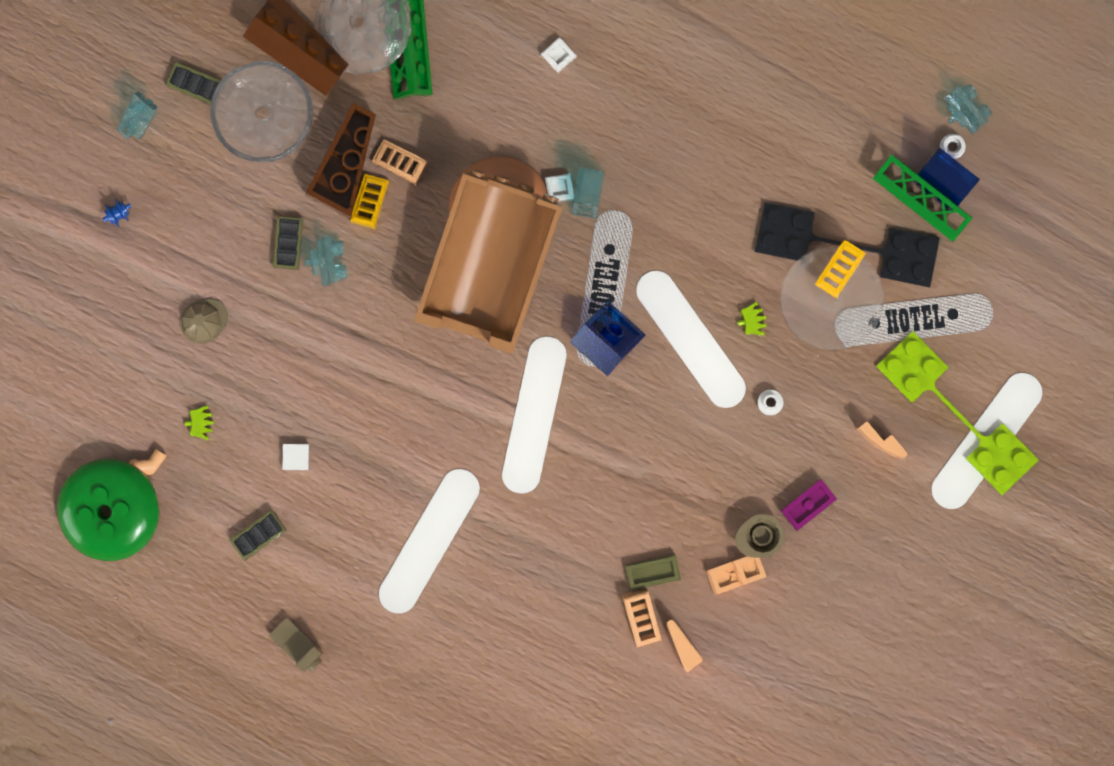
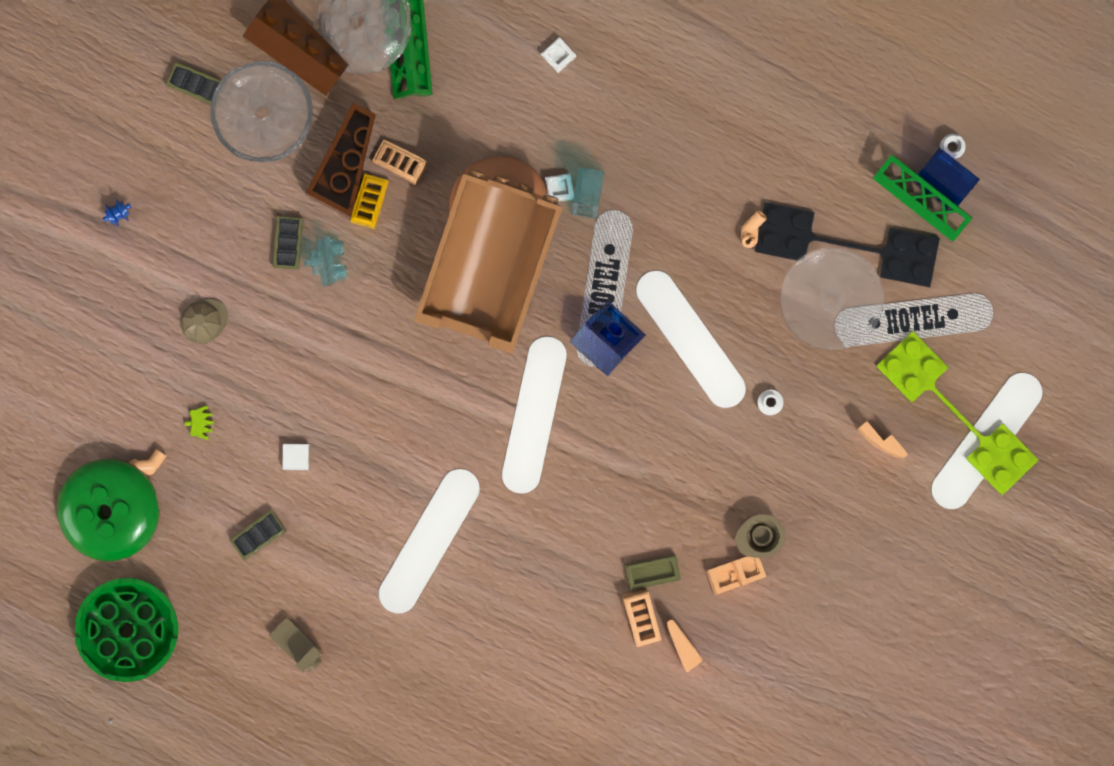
clear light blue hips [117,91,158,140] -> none
lime piece [737,302,767,336] -> none
magenta plate [780,479,837,531] -> none
yellow slope [815,240,866,298] -> none
clear light blue hips [945,85,992,135] -> none
none -> green brick [75,578,179,682]
none -> light nougat arm [741,210,767,248]

